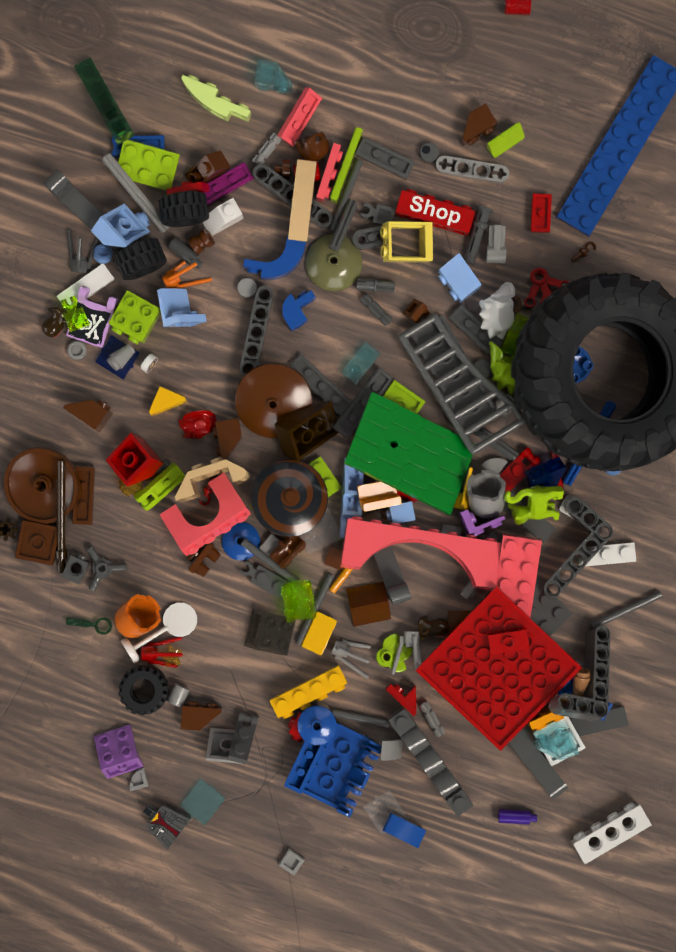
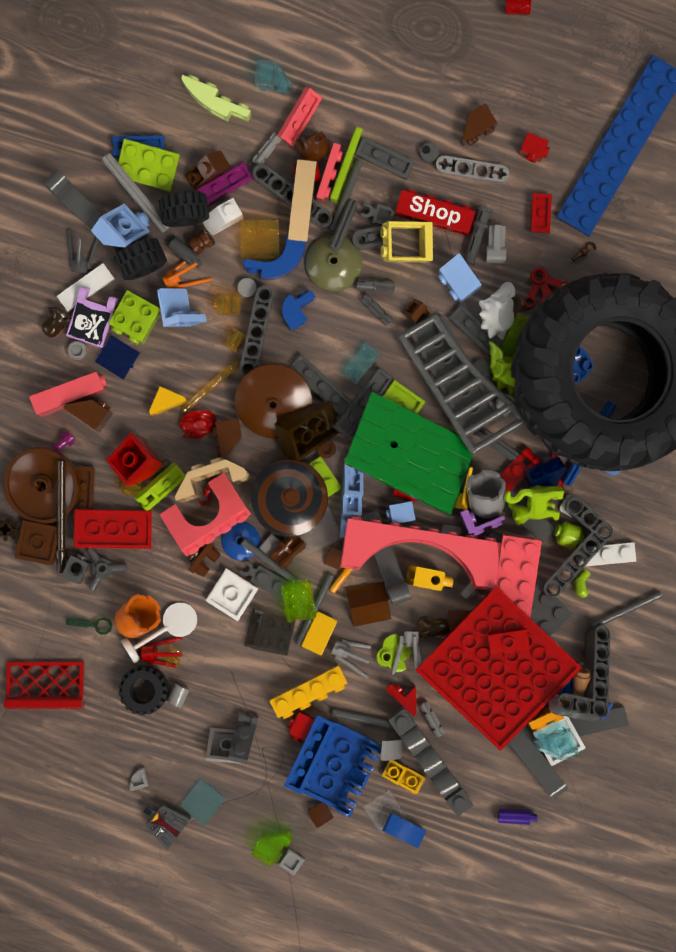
clear neon green plate [61,296,90,332] -> none
clear green arch [74,57,135,145] -> none
medium blue tile [93,244,113,264] -> none
medium lavender bracket [94,725,144,779] -> none
light grey cone [107,344,135,371] -> none
white tile [141,354,158,373] -> none
red plate [166,181,210,195] -> none
reddish brown slope [181,701,222,731] -> none
reddish brown tile [275,159,291,179] -> none
blue dish [298,706,337,745] -> none
panel [357,481,402,512] -> none
light grey tile [481,458,507,473] -> none
lime slope [486,122,525,158] -> none
white brick [571,802,652,864] -> none
none -> red fence [4,662,85,709]
none -> coral slope [29,372,107,417]
none -> magenta bar [47,431,75,451]
none -> red tile [74,509,152,549]
none -> clear yellow bar [180,359,240,415]
none -> white plate [205,568,259,621]
none -> clear yellow brick [214,293,242,316]
none -> clear yellow bush [222,328,246,353]
none -> clear yellow hinge [240,220,279,259]
none -> clear neon green slope [251,829,293,867]
none -> reddish brown slope [307,802,334,828]
none -> reddish brown tile [317,440,336,459]
none -> yellow slope [382,760,426,795]
none -> yellow torso [406,565,453,591]
none -> red brick [519,132,550,163]
none -> lime head [554,521,584,550]
none -> lime arm [573,568,591,598]

